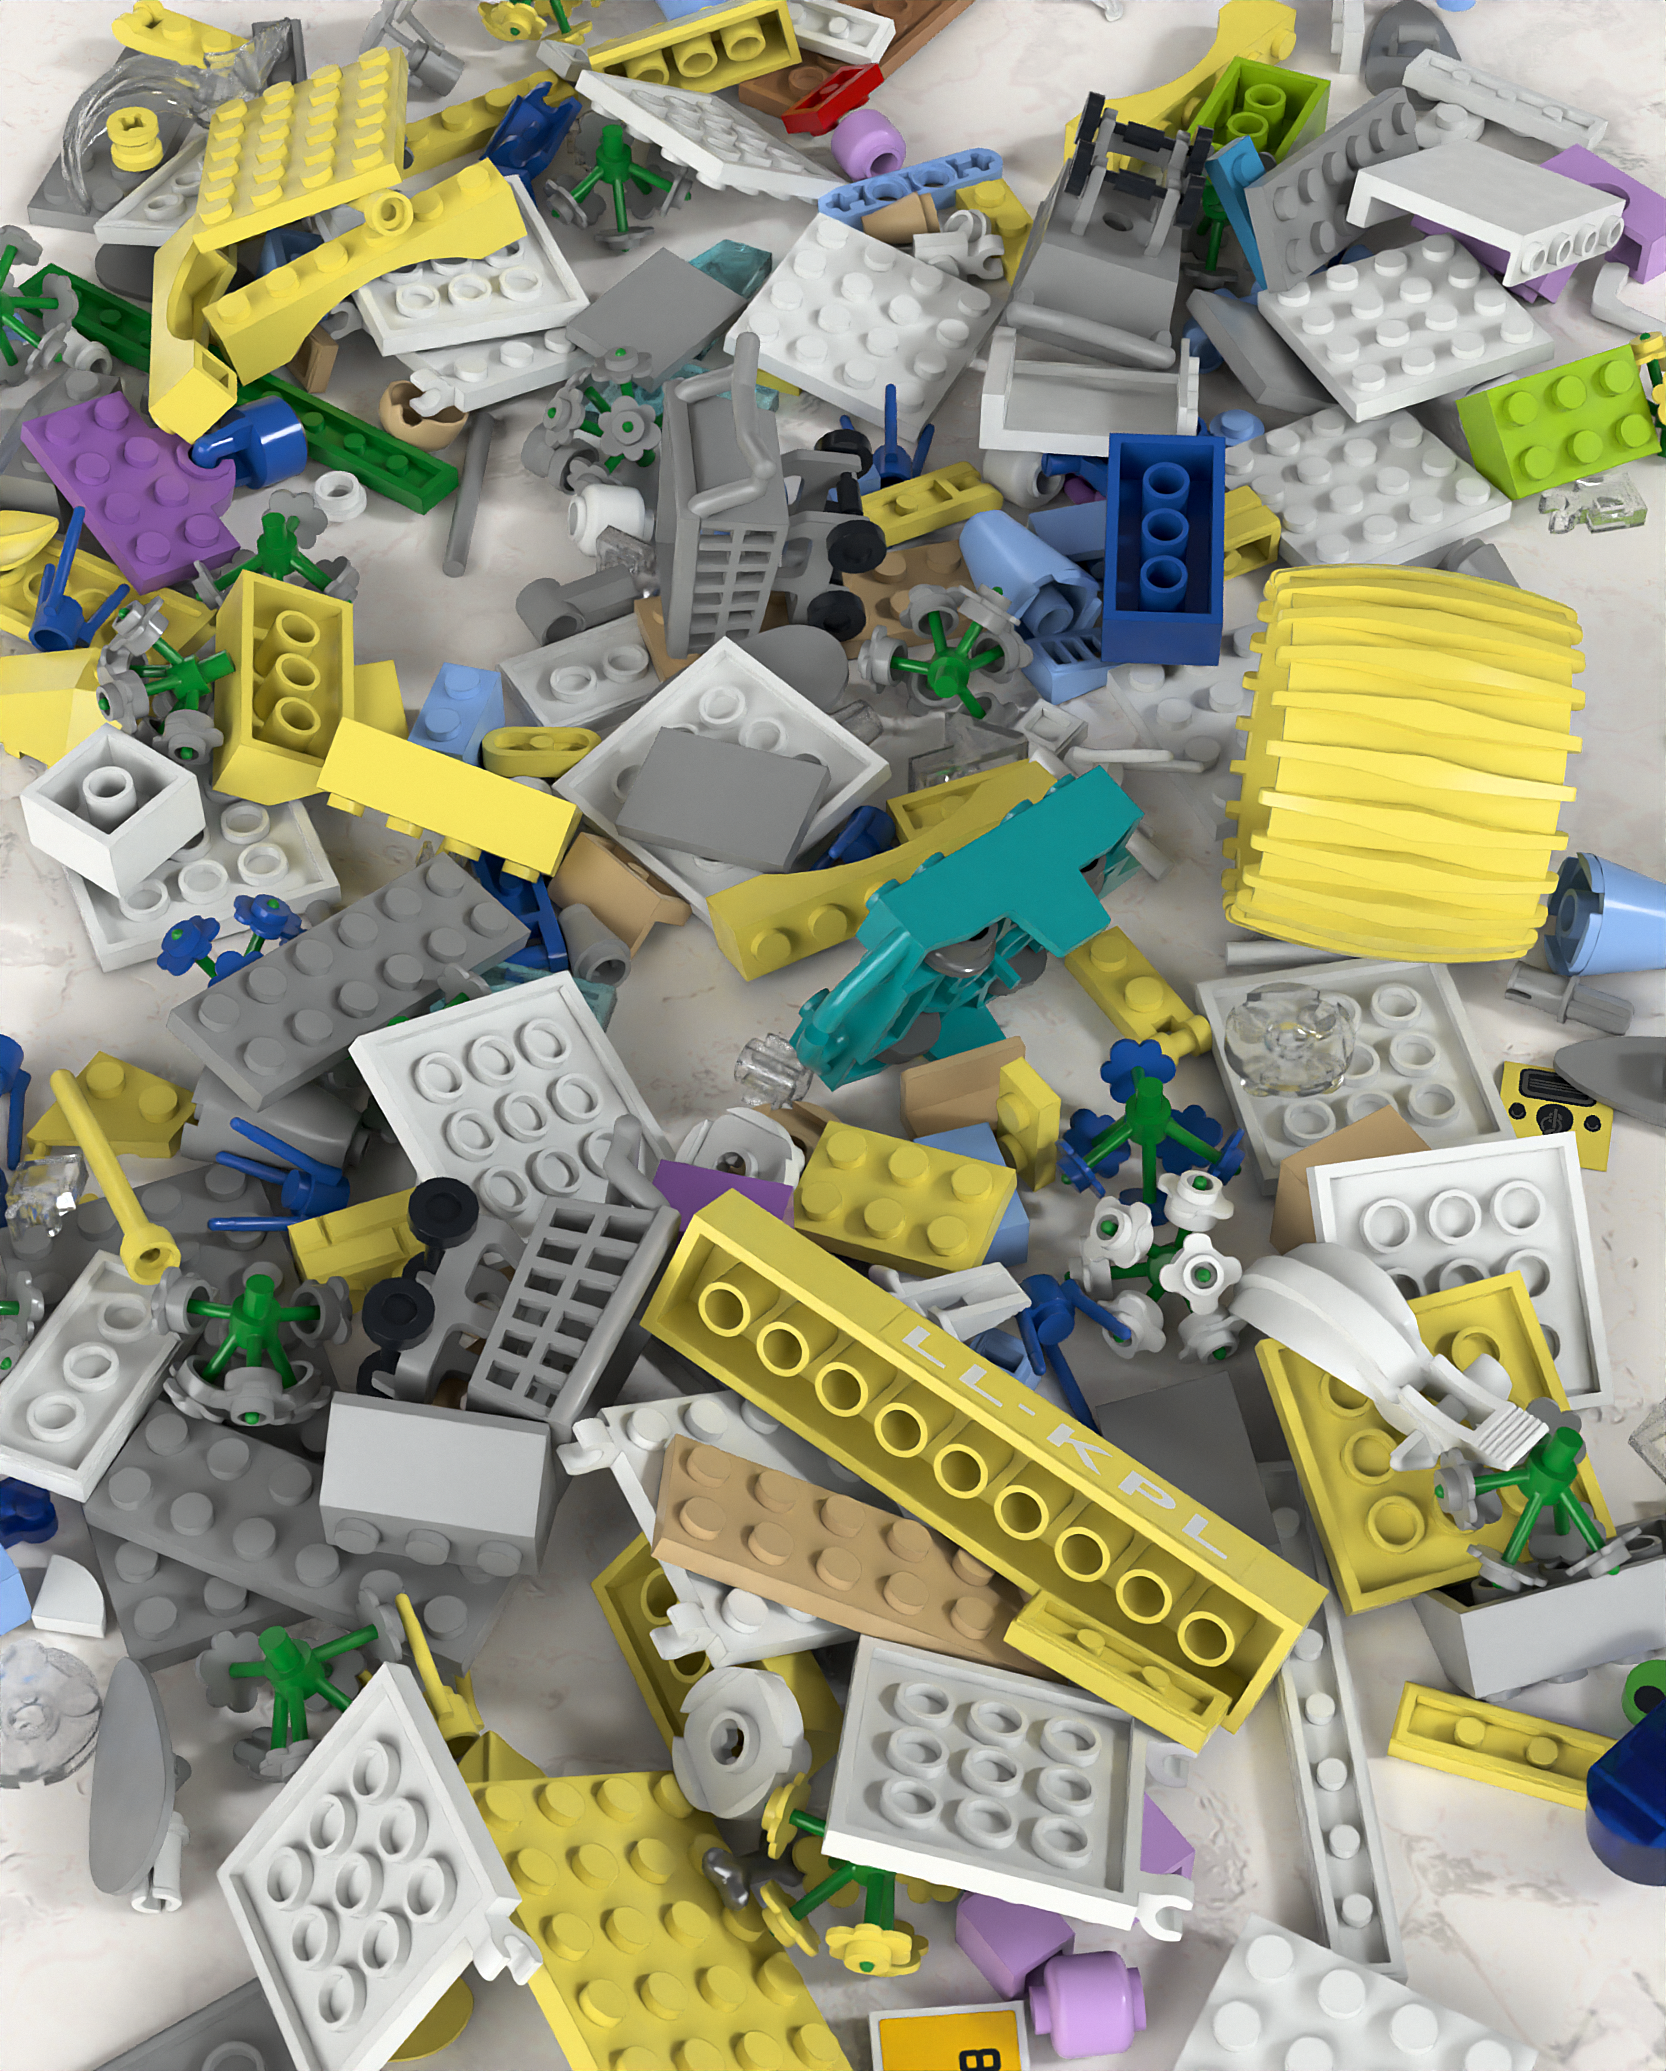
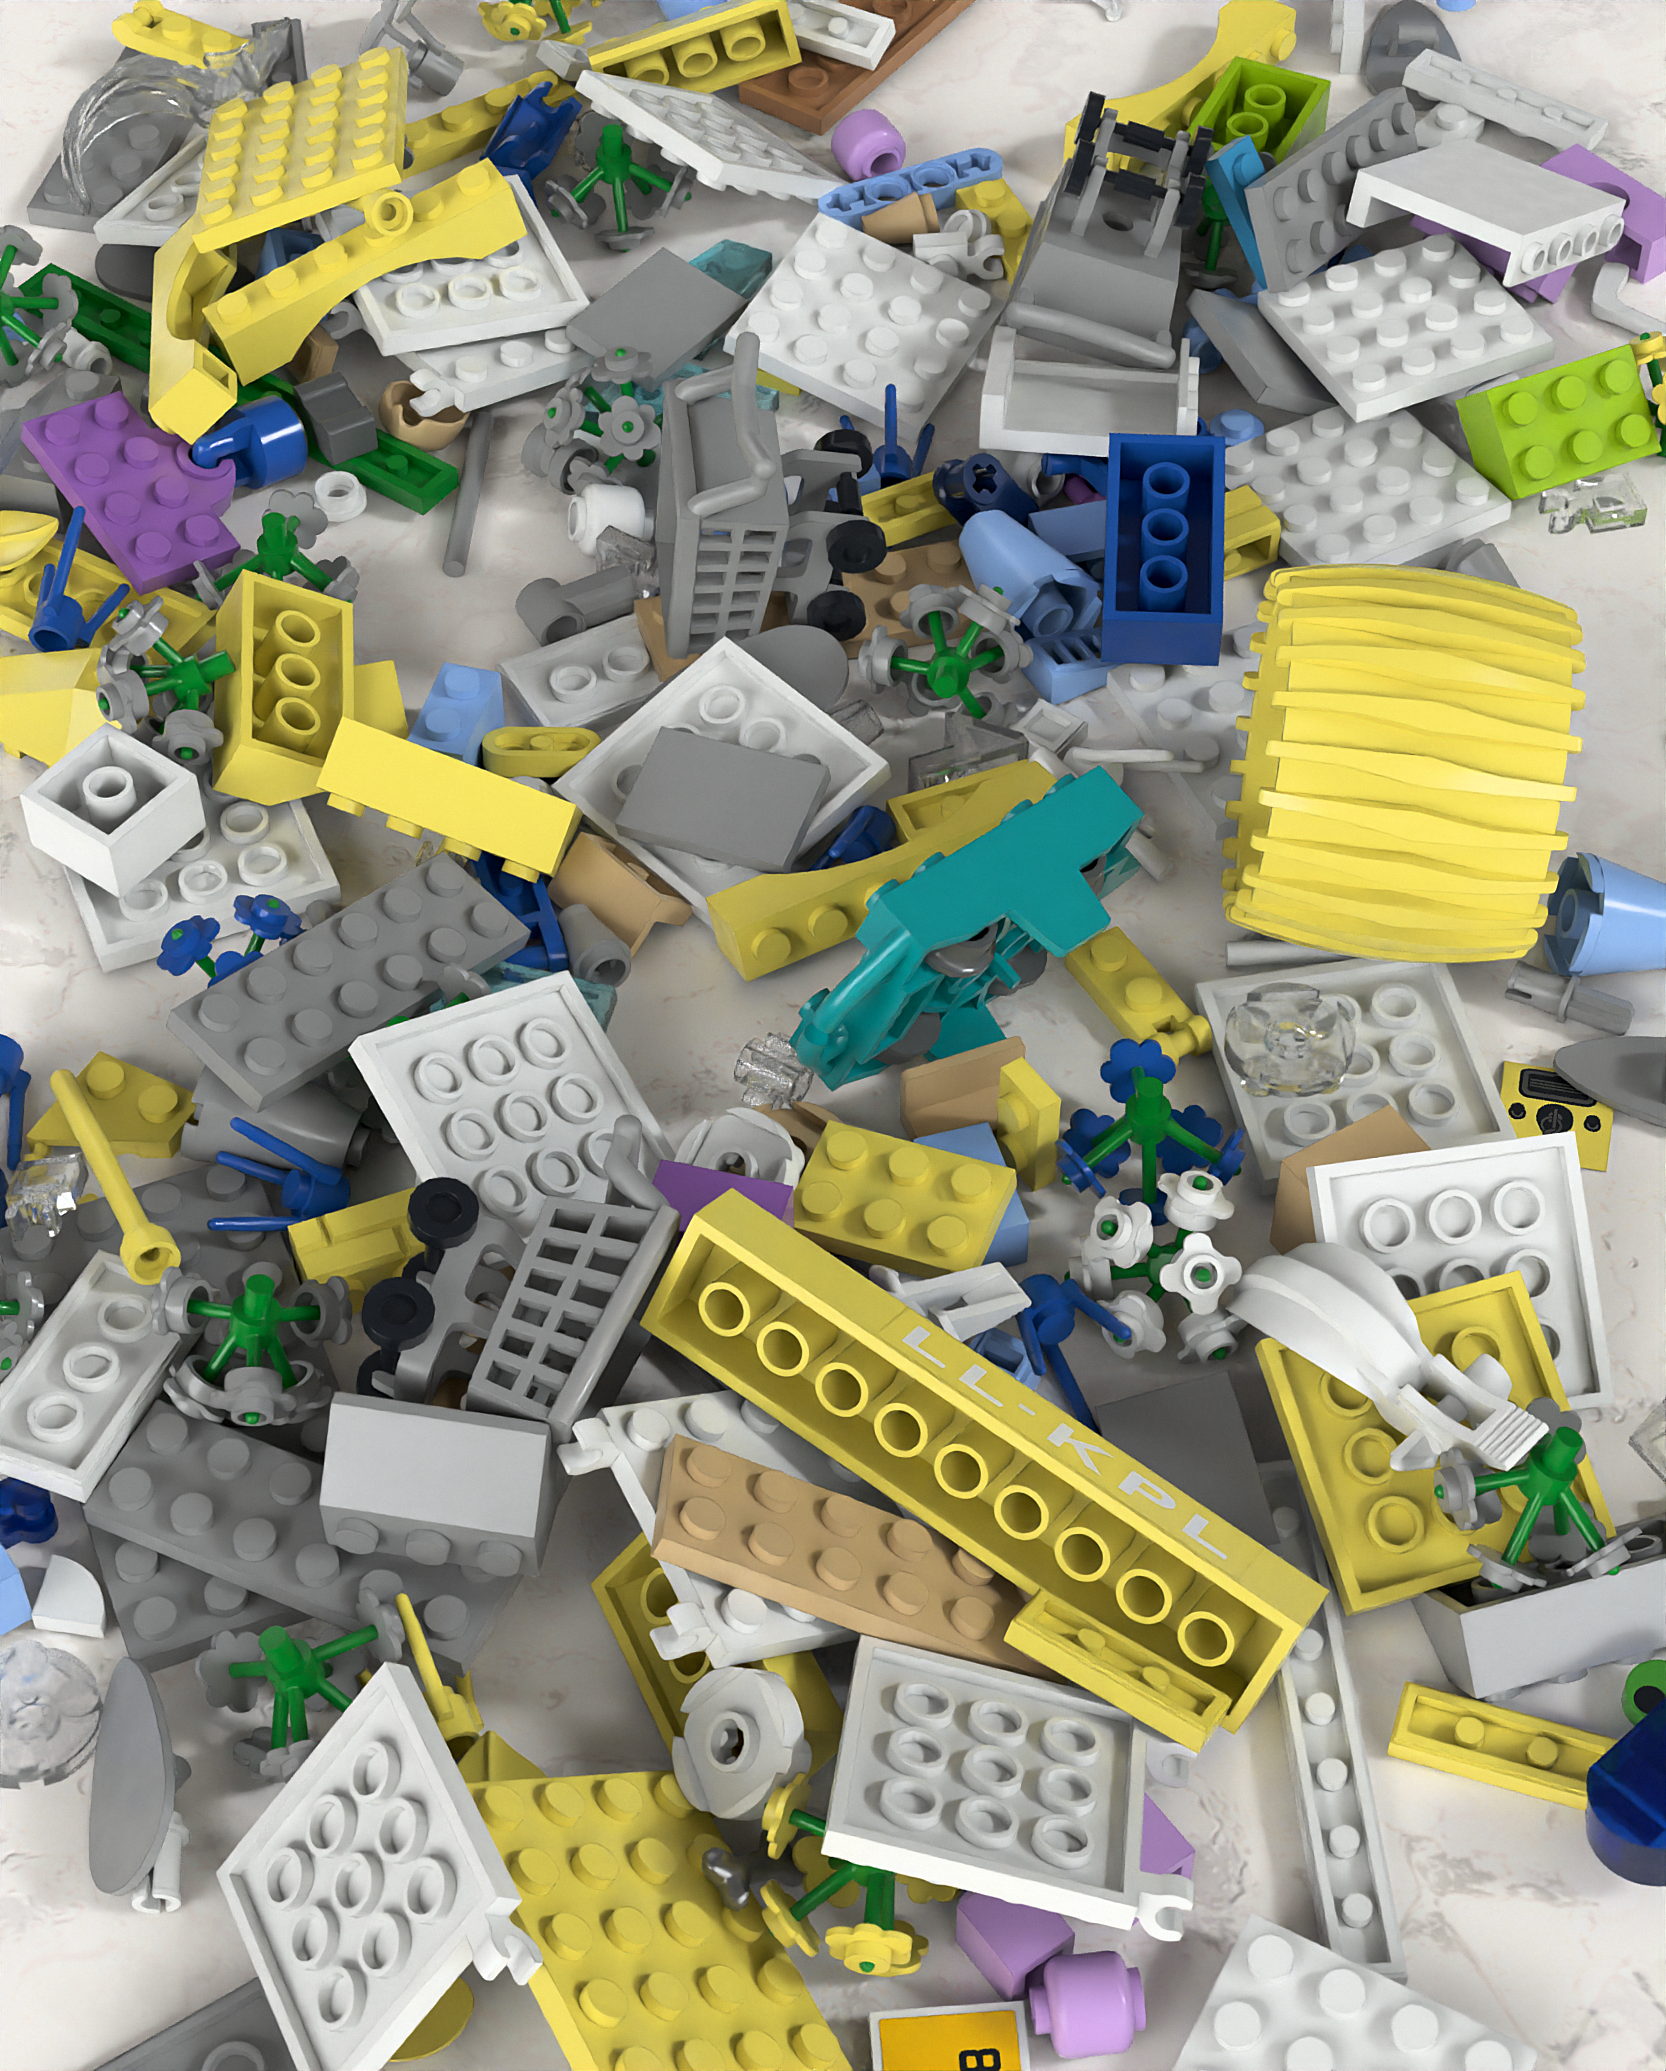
light yellow wheel [106,107,163,172] -> none
red plate [780,63,885,137] -> none
none -> dark grey piece [292,370,378,466]
none -> dark blue piece [932,453,1040,529]

